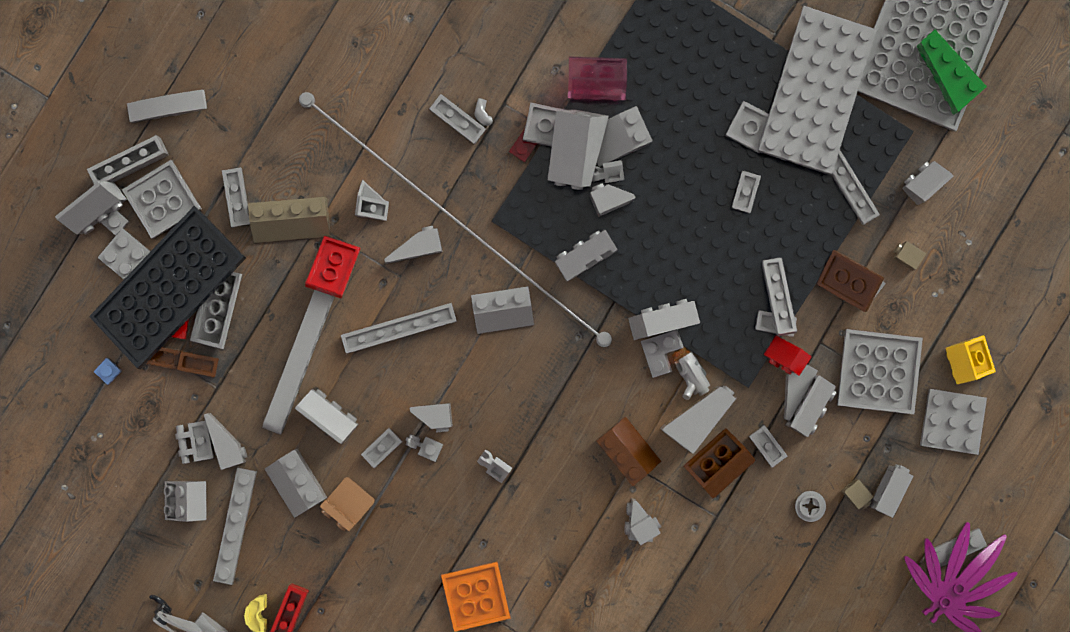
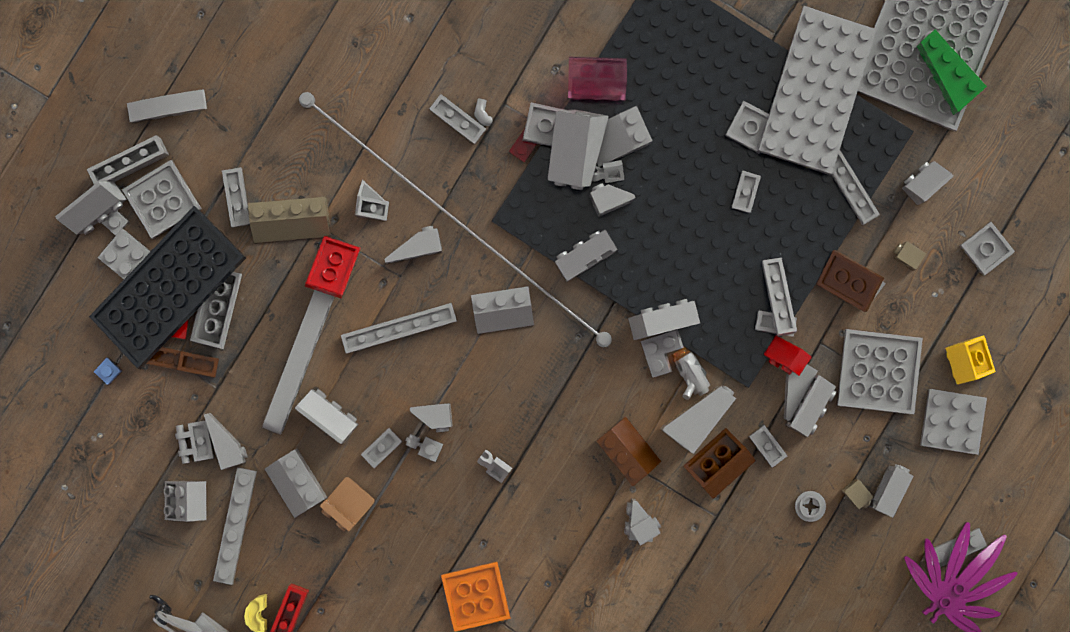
none -> light grey plate [960,222,1015,276]

